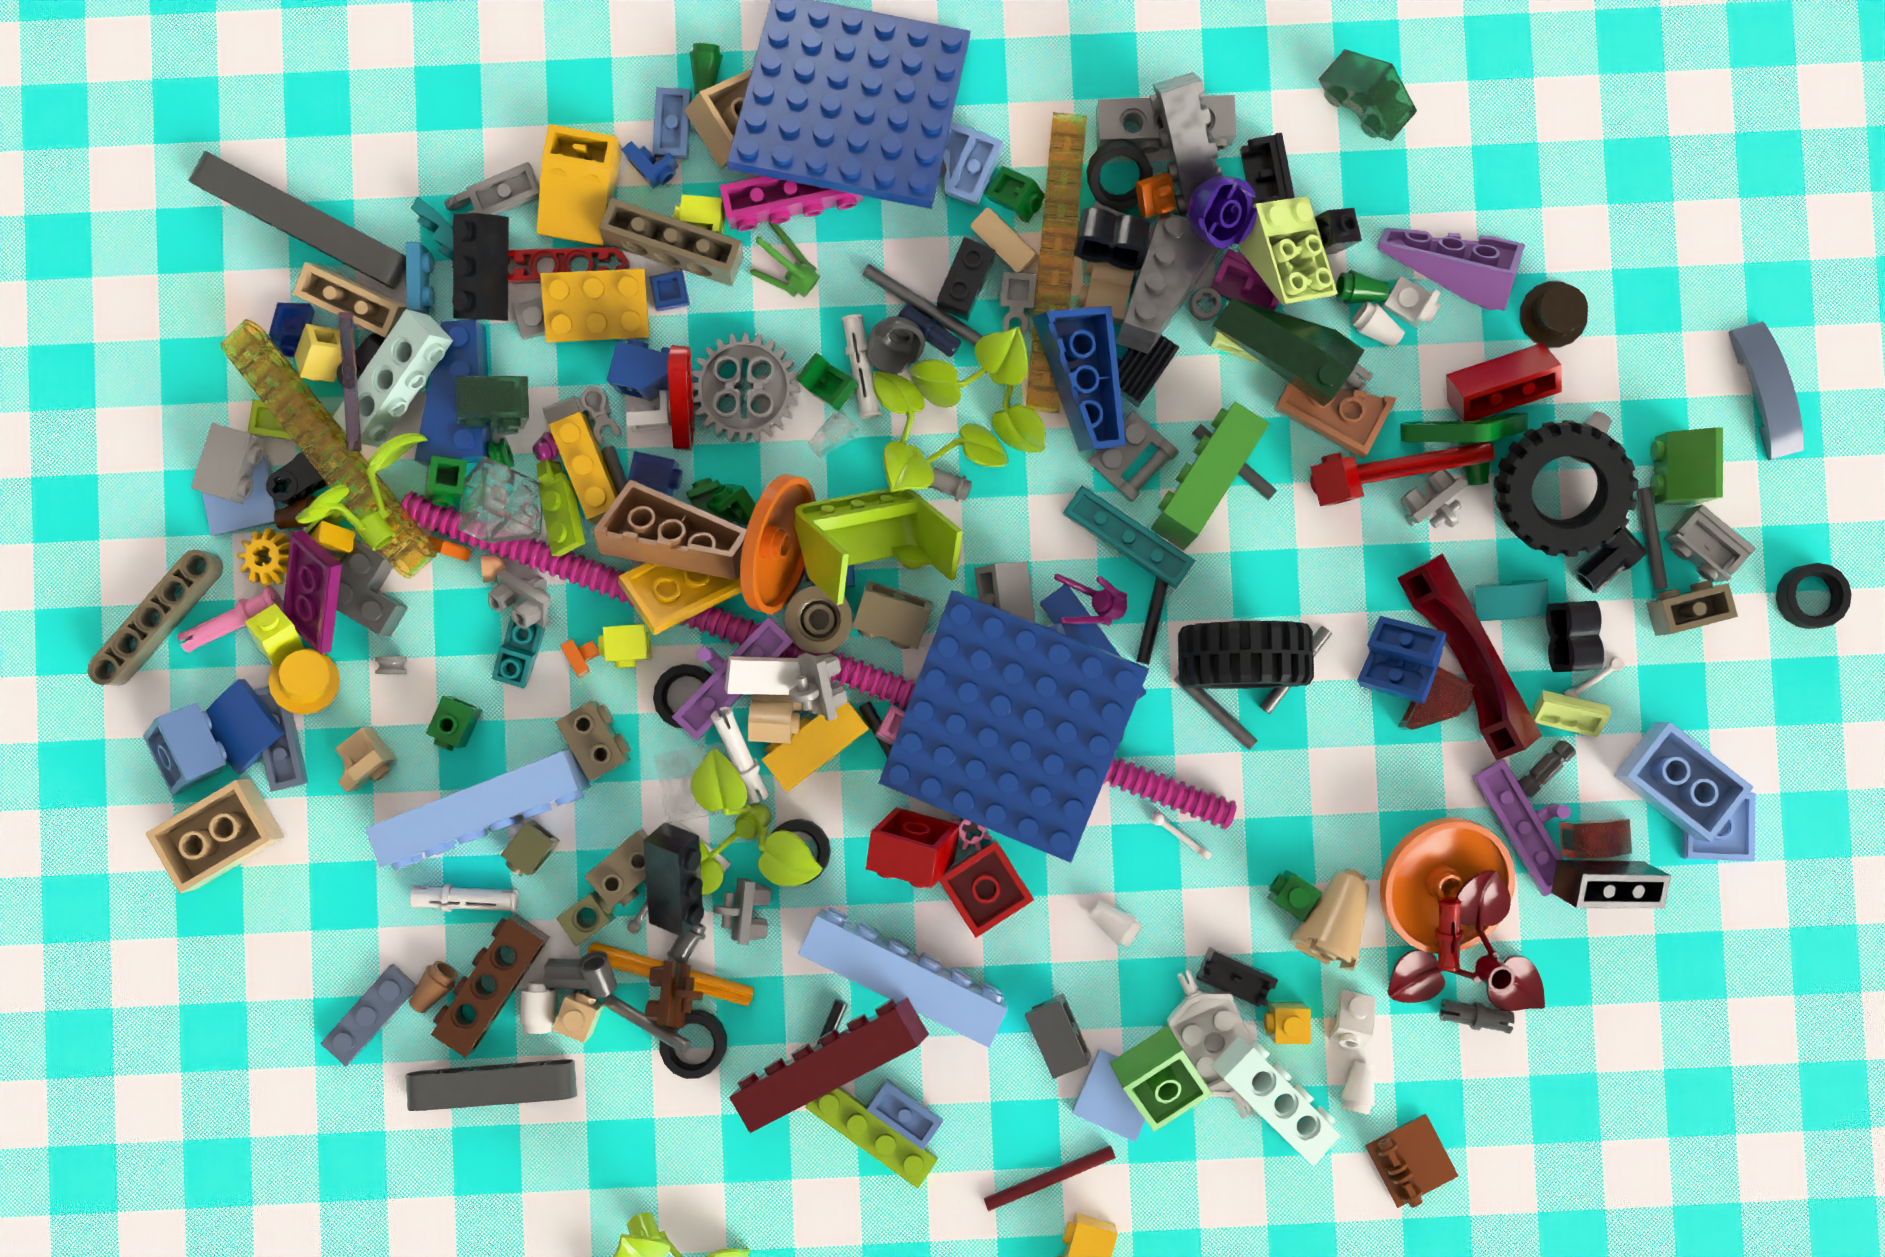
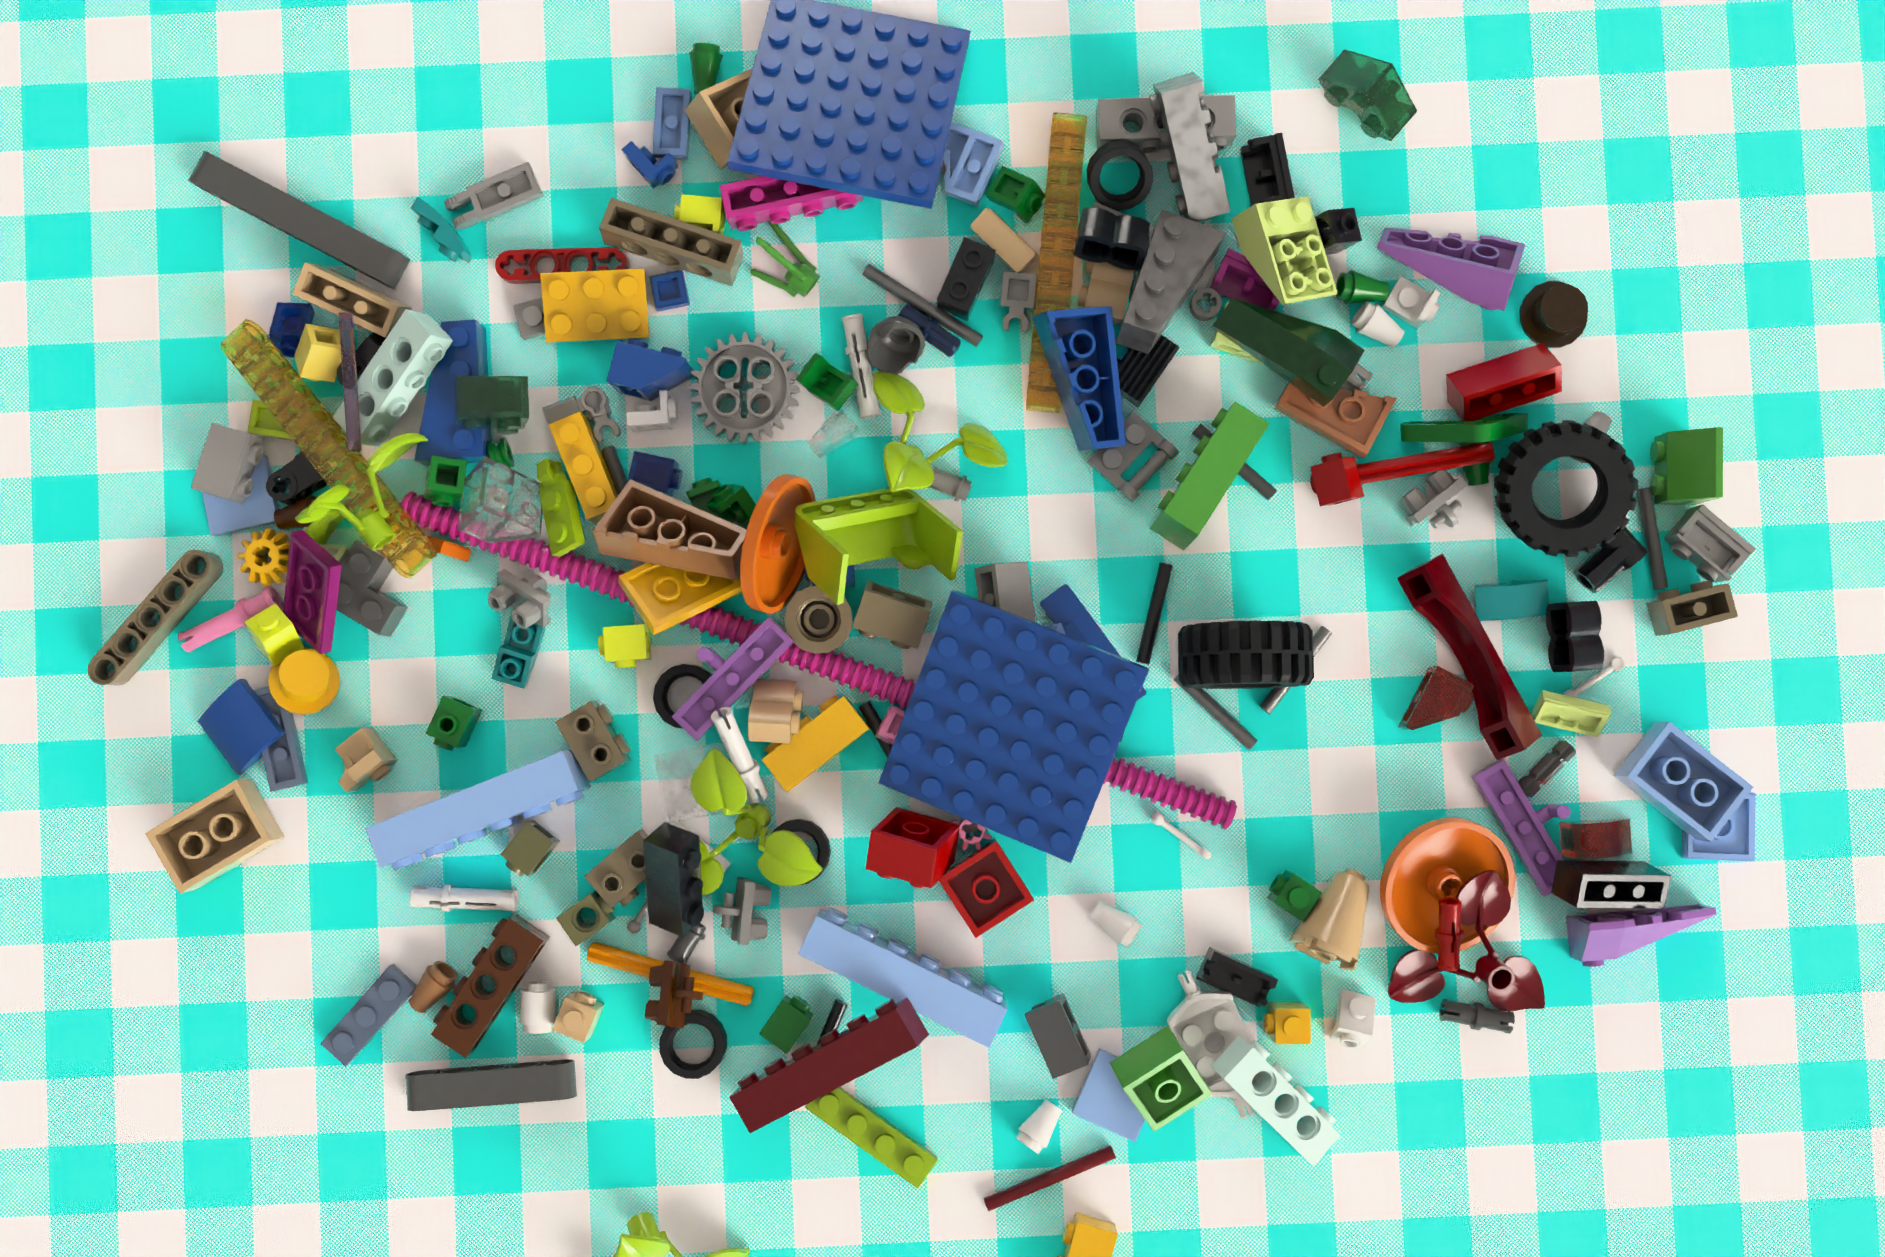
medium blue slope [143,703,227,797] -> none
yellow slope [310,521,355,554] -> none
light grey bush [375,656,407,674] -> none
dark azure plate [406,242,434,315] -> none
black brick [452,213,509,321] -> none
light nougat hinge [481,555,506,583] -> none
magenta arm [532,432,558,462] -> none
yellow slope [536,124,622,247] -> none
dark grey piece [543,951,617,998] -> none
orange tile [560,639,600,679] -> none
flat silver bar [603,994,691,1054] -> none
red beam [668,345,695,451] -> none
white tile [725,656,831,695] -> none
light grey hips [789,653,848,721] -> none
medium blue plate [866,1079,943,1150] -> none
lime plant [909,327,1046,453] -> none
magenta plant [1054,574,1127,626] -> none
teal tile [1063,485,1196,590] -> none
orange tile [1135,172,1176,218] -> none
dark purple cylinder [1187,176,1257,249] -> none
white cone [1340,1061,1375,1115] -> none
blue slope [1357,616,1446,704] -> none
dark orange hinge [1365,1114,1459,1208] -> none
sand blue slope [1728,321,1804,461] -> none
black tyre [1776,563,1852,629] -> none
none -> green brick [759,995,814,1054]
none -> white cone [1016,1099,1062,1154]
none -> medium lavender wedge [1566,904,1717,967]

